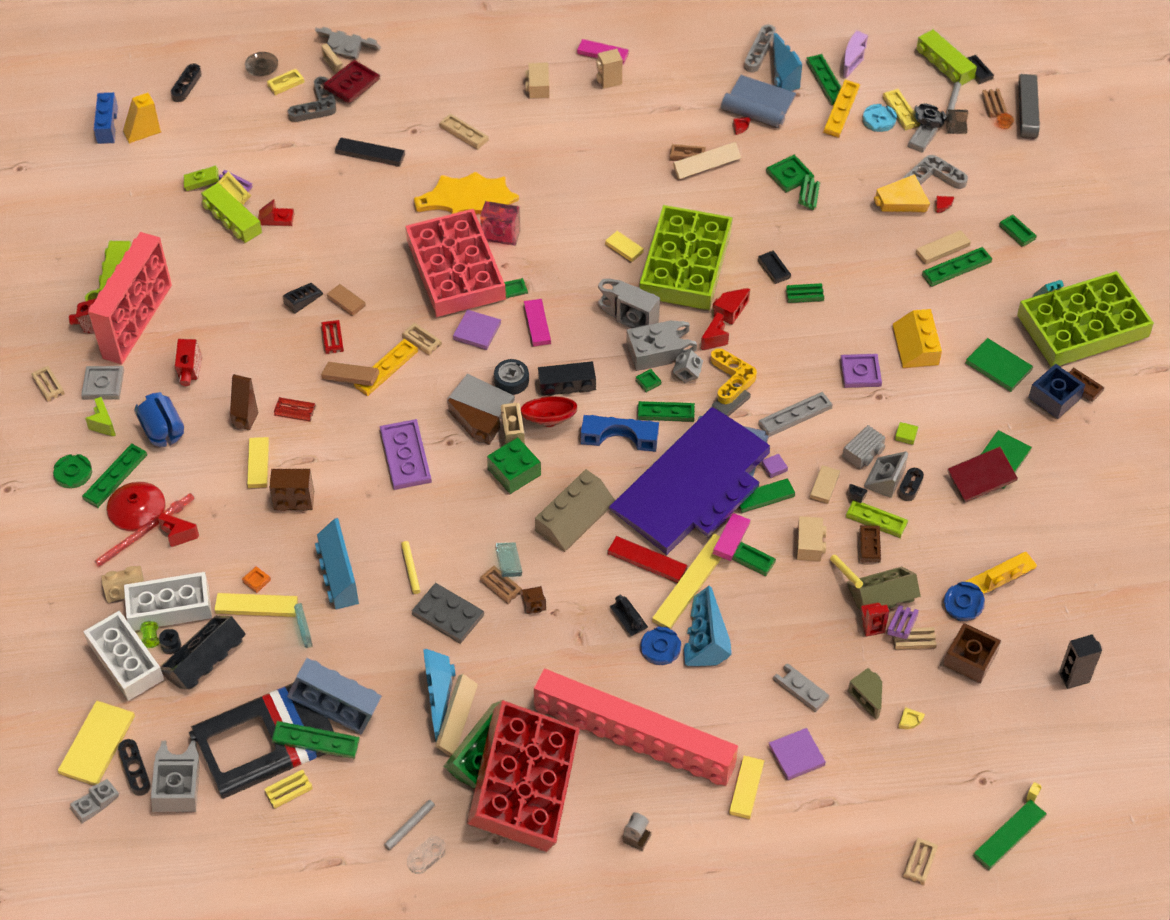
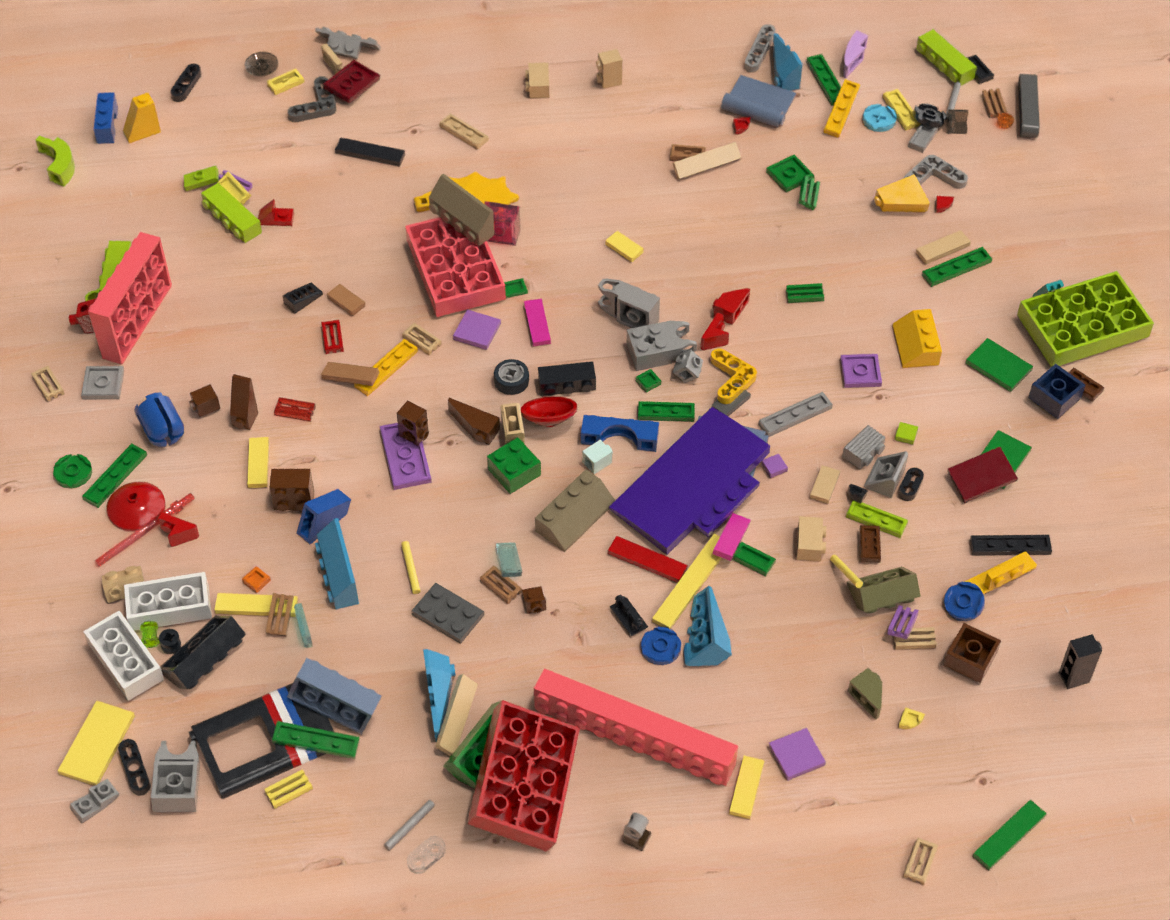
lime slope [85,397,116,437] -> none
red torso [175,339,203,386] -> none
light grey tile [447,374,515,419] -> none
dark pink tile [577,39,629,65] -> none
lime brick [640,205,733,310] -> none
green tile [739,478,795,513] -> none
black tile [758,250,791,284] -> none
light grey hinge [773,664,829,712] -> none
red slope [861,603,889,637] -> none
green tile [999,214,1037,247] -> none
light yellow tile [1025,782,1042,802] -> none
none -> lime arch [35,135,75,187]
none -> reddish brown brick [189,384,221,417]
none -> medium nougat tile [266,593,294,636]
none -> blue slope [297,489,351,544]
none -> reddish brown brick [396,400,429,446]
none -> dark tan slope [429,174,494,246]
none -> light aqua brick [582,440,613,474]
none -> black tile [970,535,1052,556]

